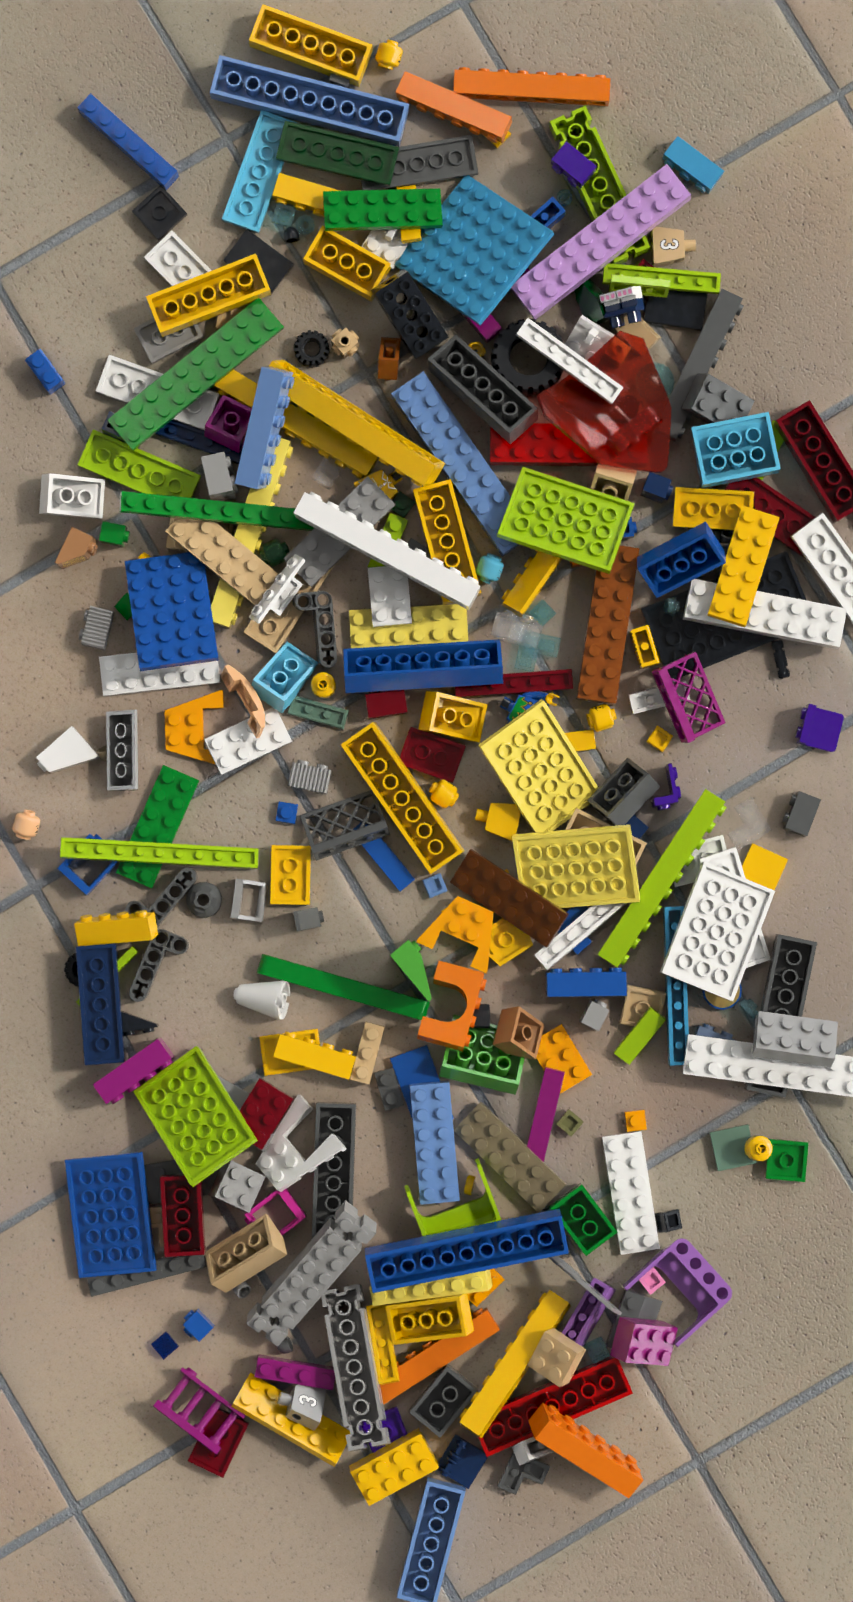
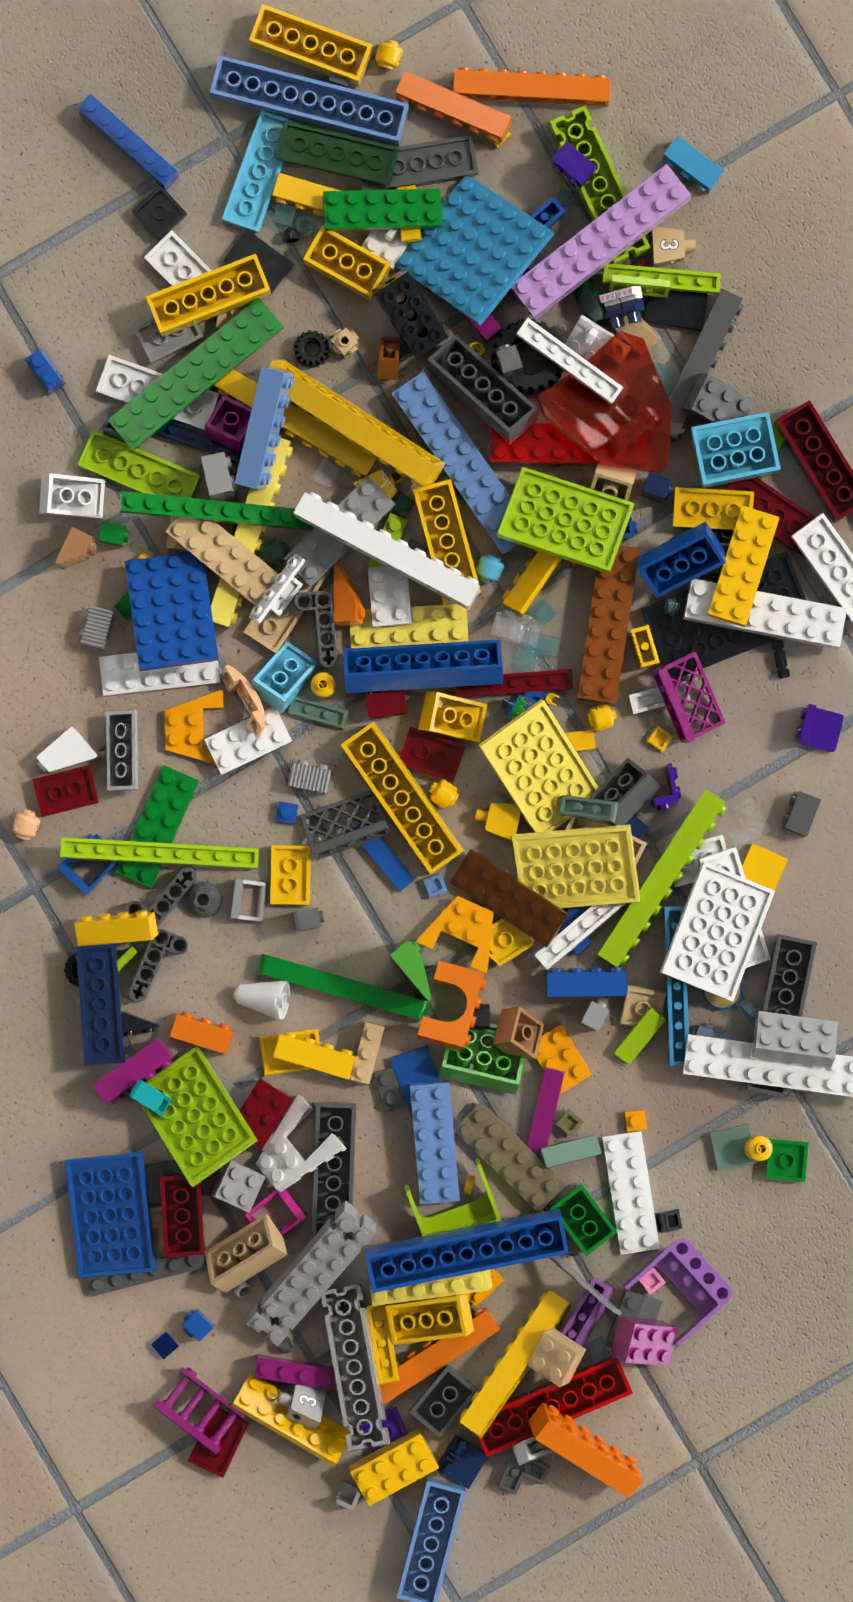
none -> dark red plate [32,765,99,817]
none -> teal slope [129,1079,172,1117]
none -> orange brick [170,1011,234,1054]
none -> orange slope [334,565,365,627]
none -> light grey panel [335,1480,361,1511]
none -> flat silver brick [496,344,523,377]
none -> sand green tile [540,1135,602,1169]
none -> sand green tile [559,795,619,823]

